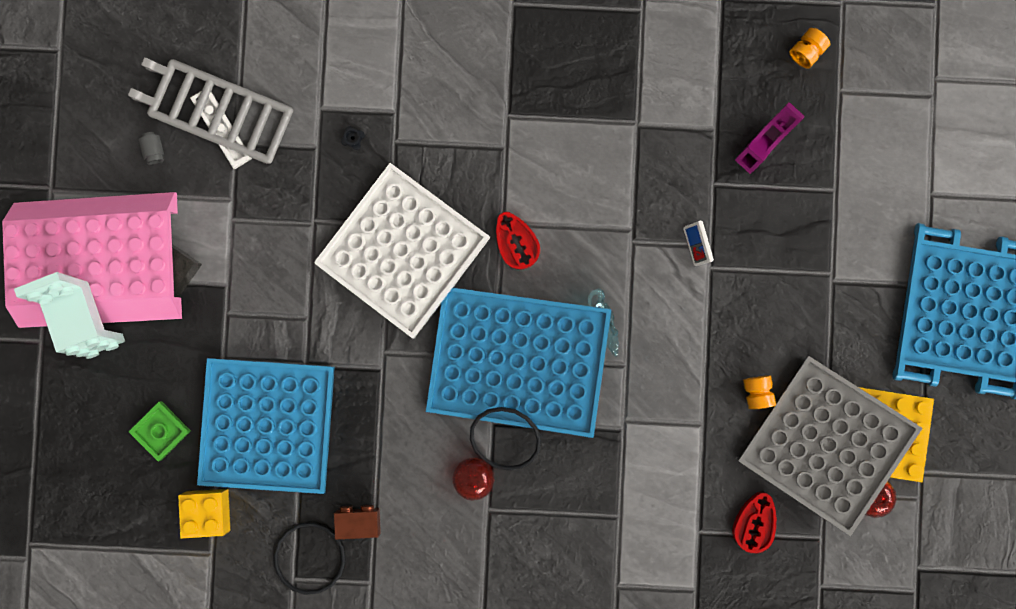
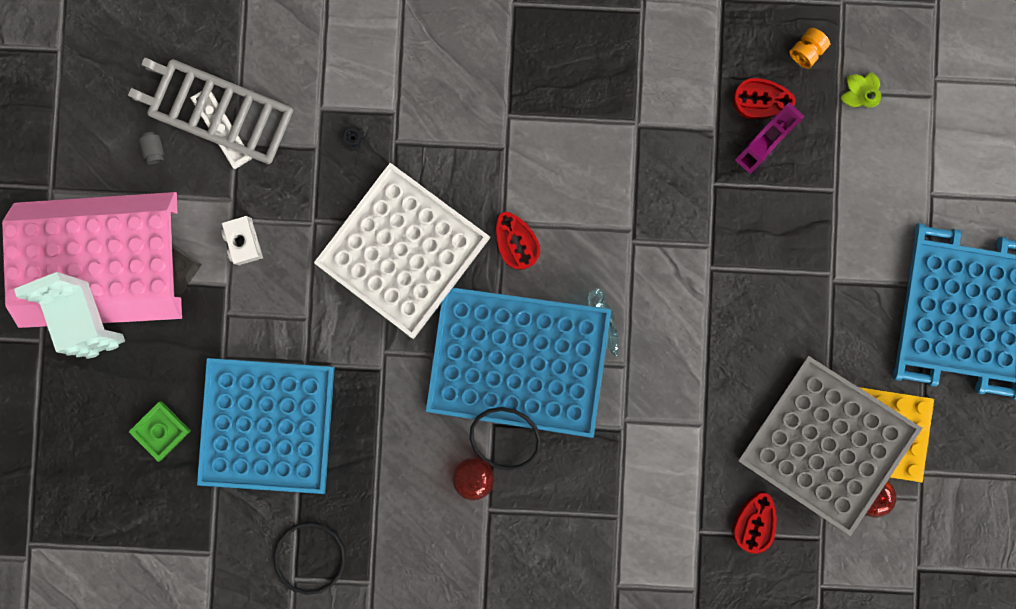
yellow brick [178,489,231,538] -> none
copper brick [334,505,381,540] -> none
slope [684,221,714,266] -> none
light orange wheel [743,375,776,409] -> none
none -> white brick [221,216,263,265]
none -> red piece [733,78,795,120]
none -> lime plate [840,72,882,108]

